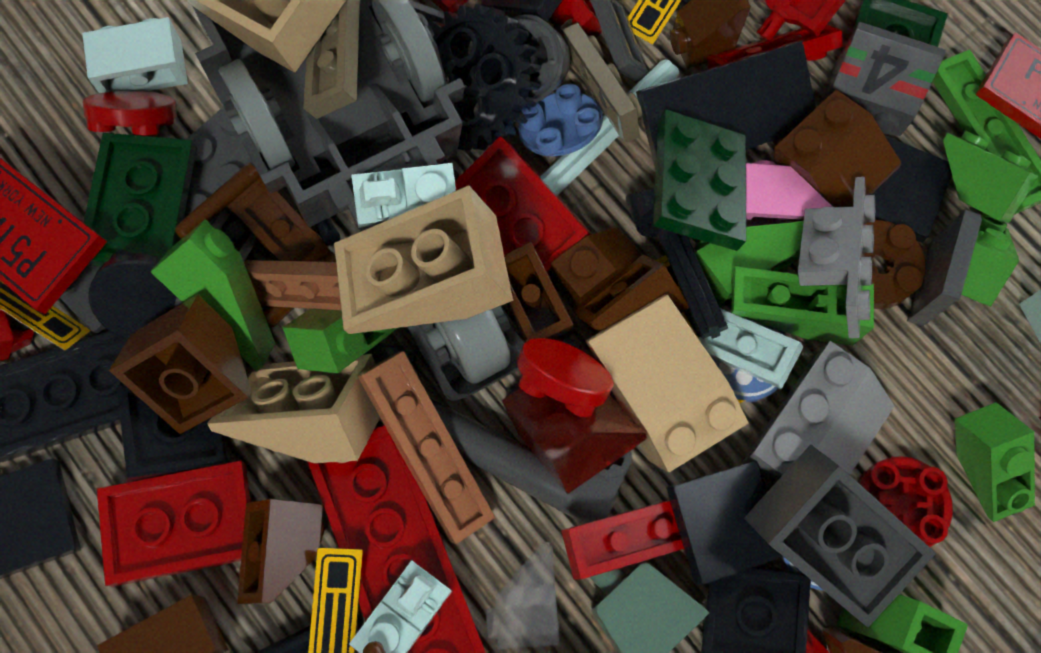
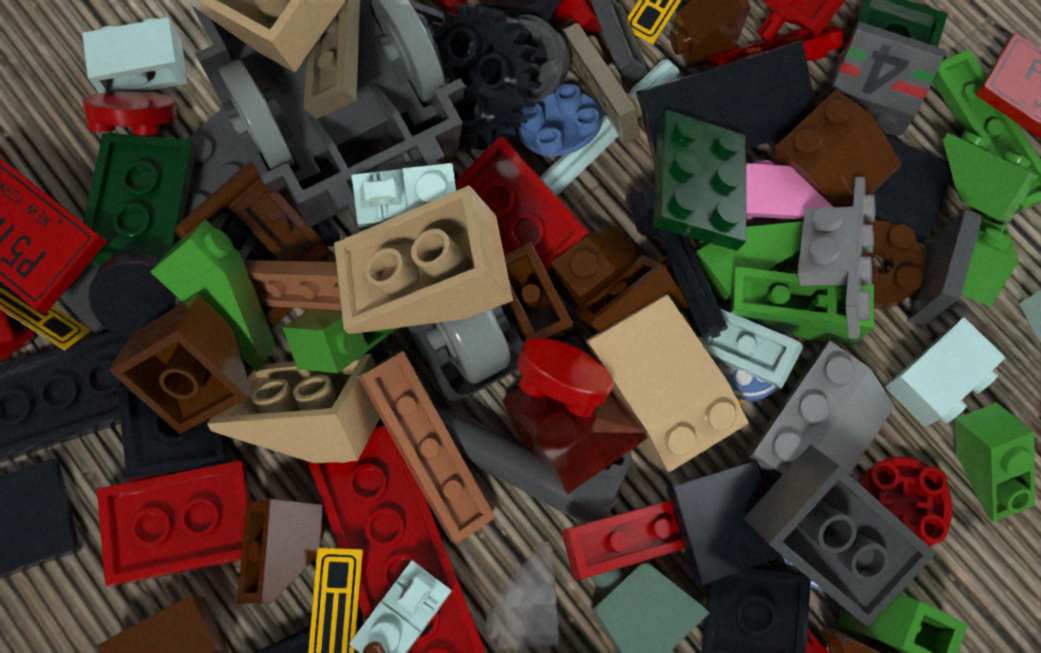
none -> light aqua brick [885,317,1006,427]

